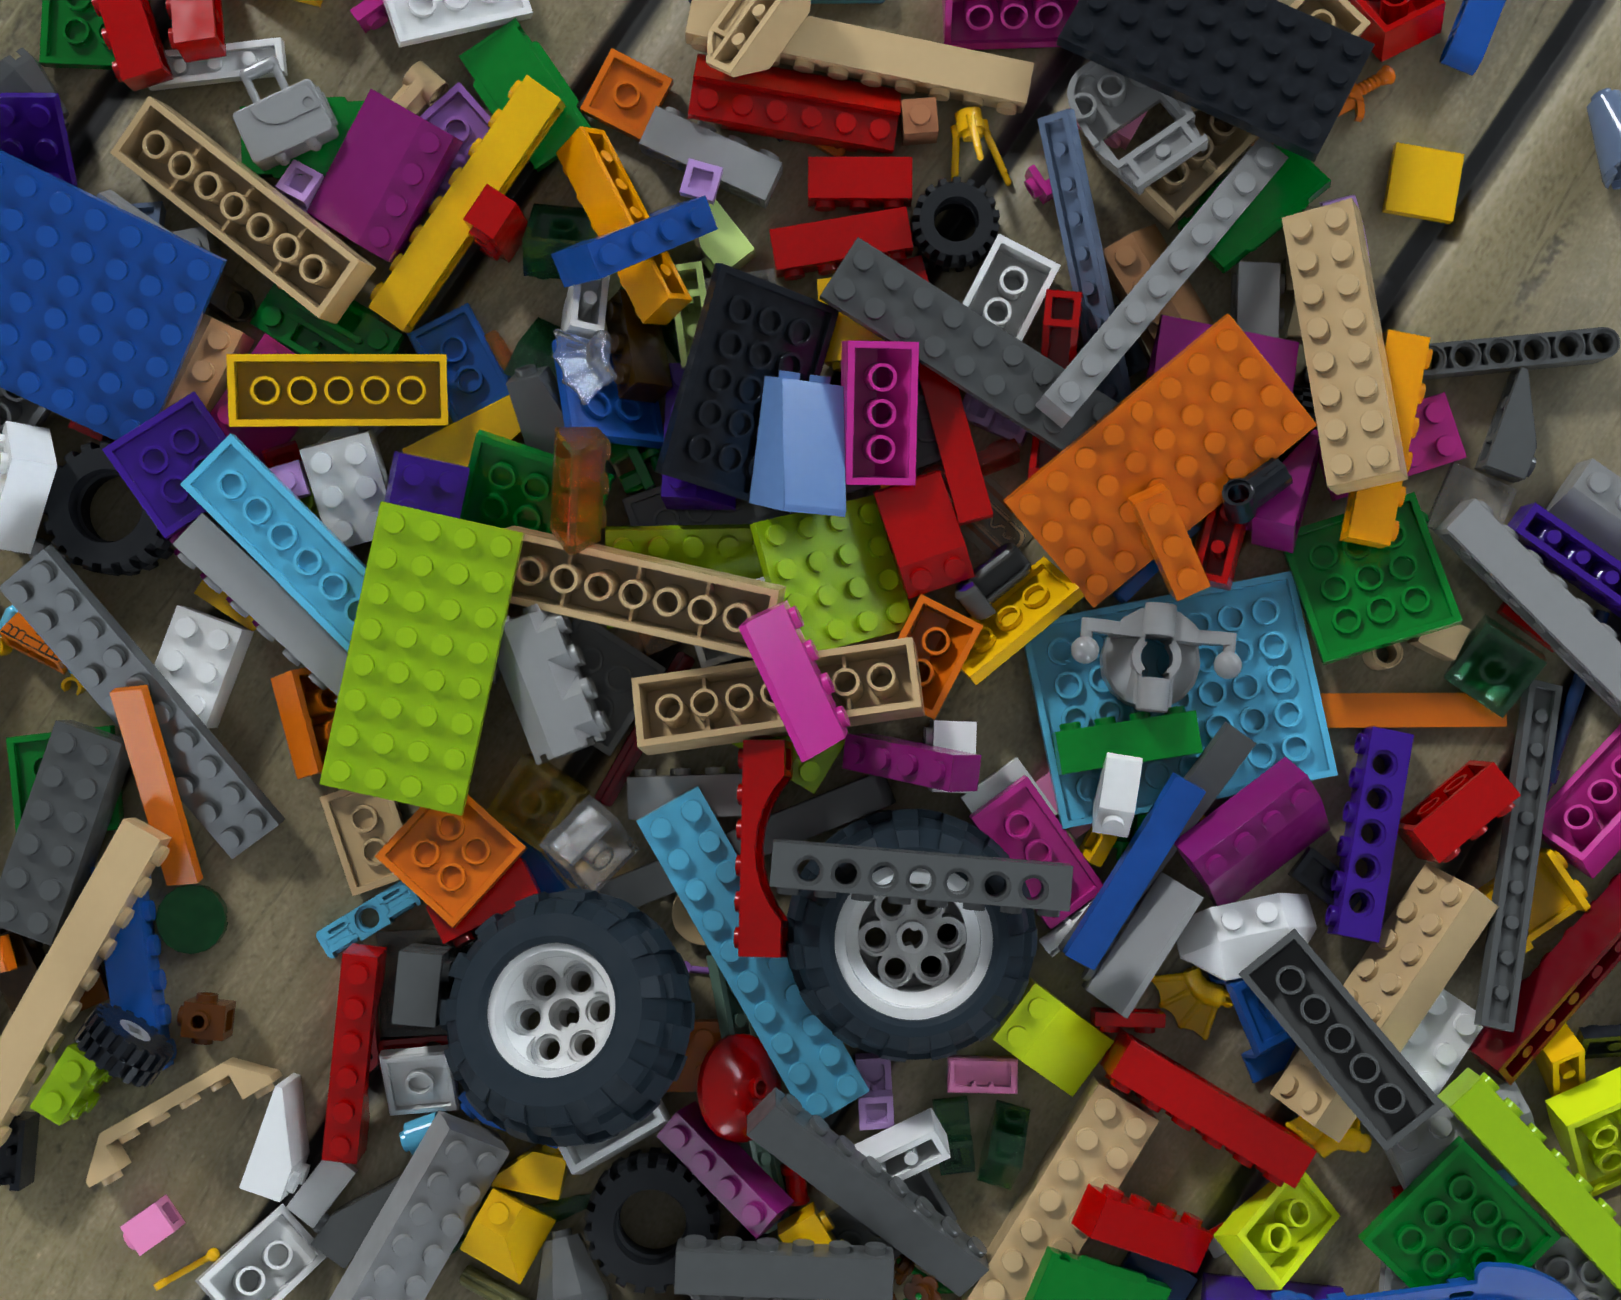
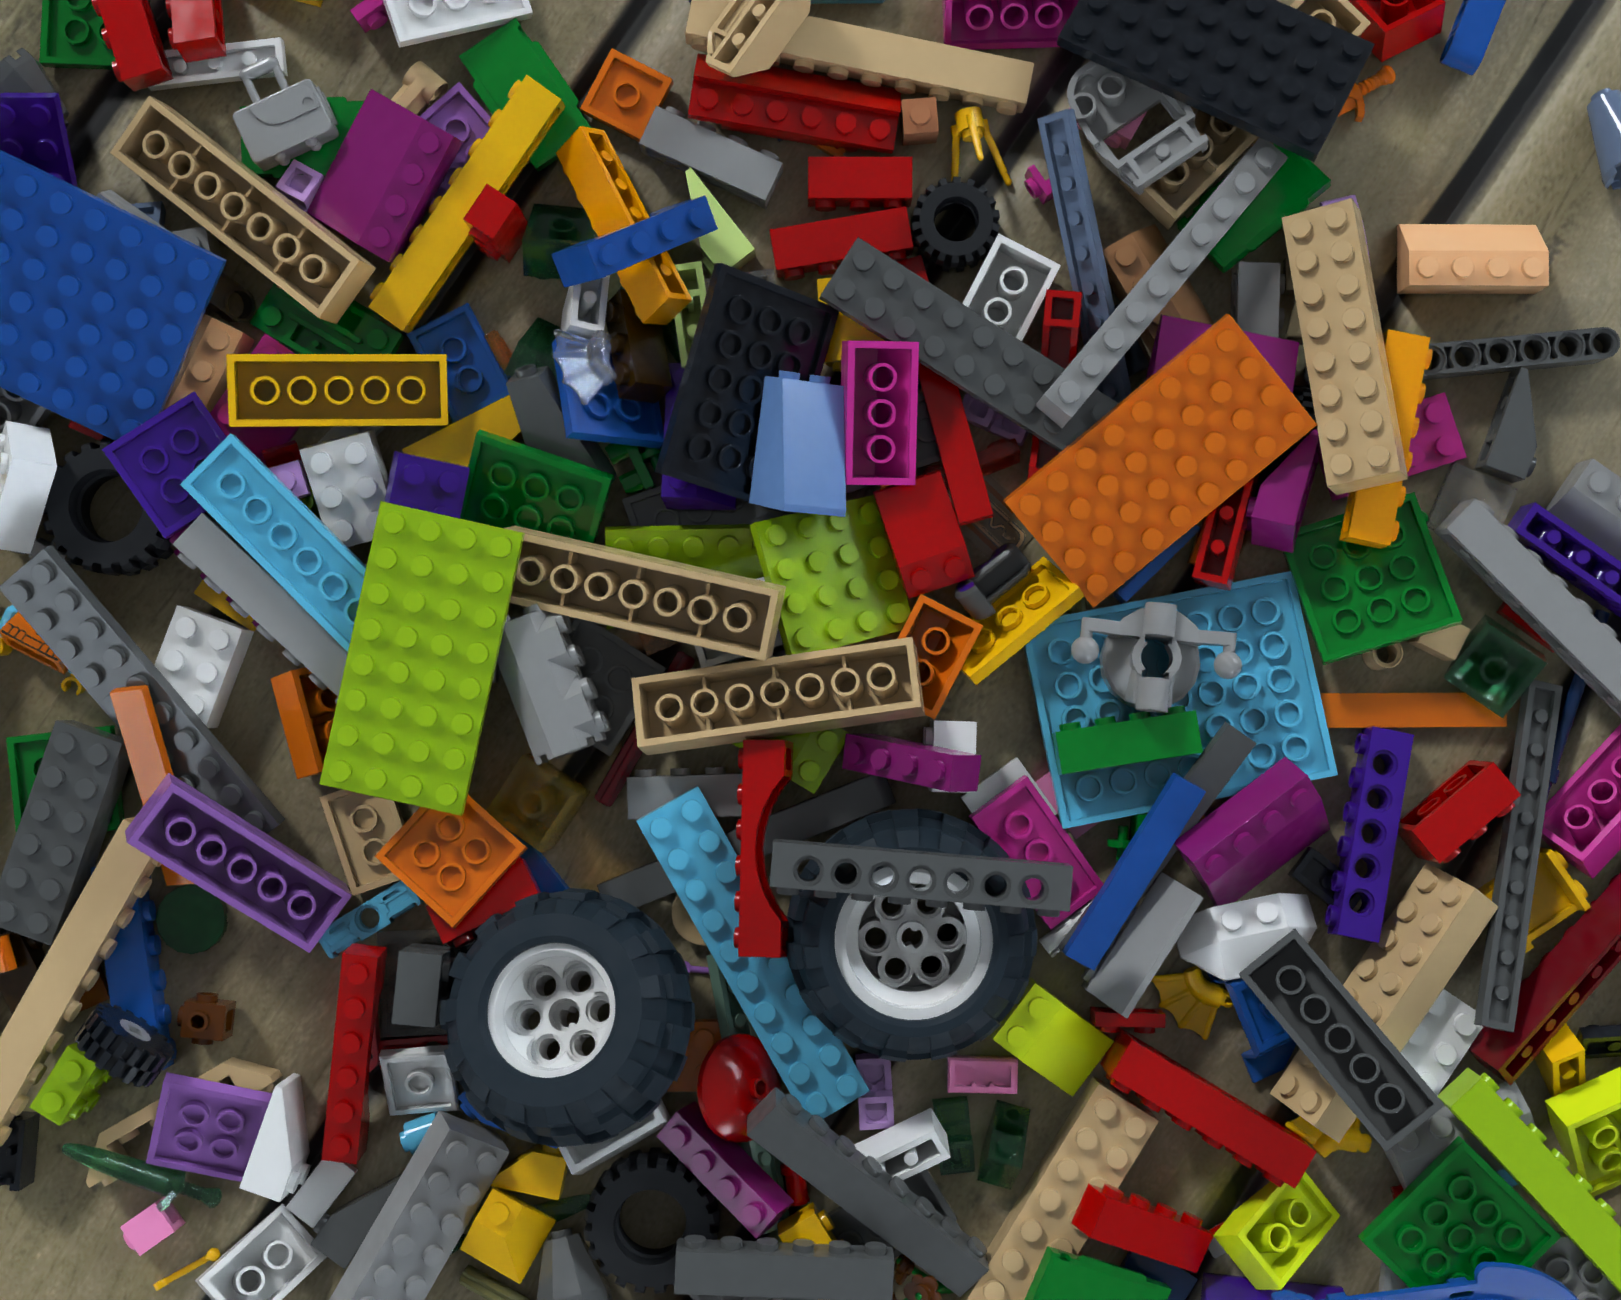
clear brick [539,795,639,892] -> none
clear orange slope [550,427,611,555] -> none
lavender plate [679,158,723,205] -> none
dark pink slope [738,600,851,762] -> none
yellow tile [1079,826,1118,868] -> none
white slope [1092,752,1143,838] -> none
orange brick [1128,483,1211,601] -> none
black piece [1222,458,1293,524] -> none
yellow tile [1382,142,1465,224] -> none
none -> clear green sword [62,1143,222,1212]
none -> medium lavender brick [125,773,352,953]
none -> medium lavender plate [146,1072,272,1182]
none -> light nougat slope [1397,224,1549,294]

